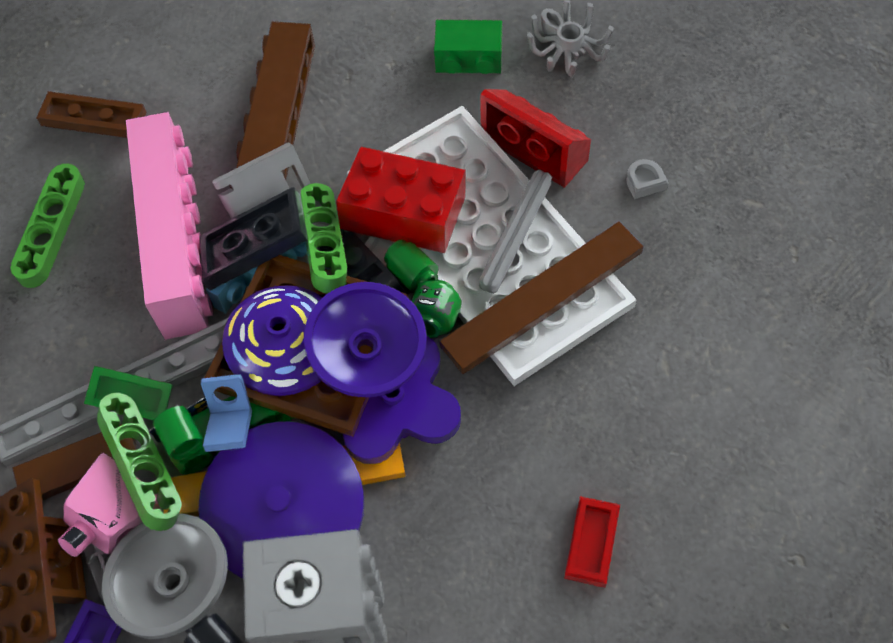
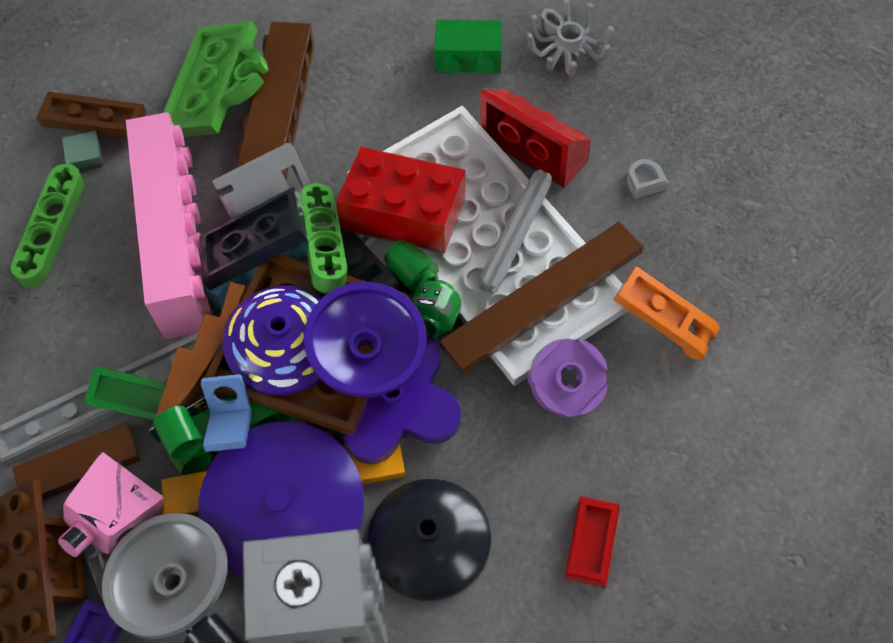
bright green beam [97,393,182,531] -> none
none -> sand green tile [62,130,103,169]
none -> dark orange slope [155,282,247,418]
none -> bright green plate [163,20,268,137]
none -> black dish [368,479,491,601]
none -> medium lavender plate [527,338,608,418]
none -> orange plate [613,266,720,360]

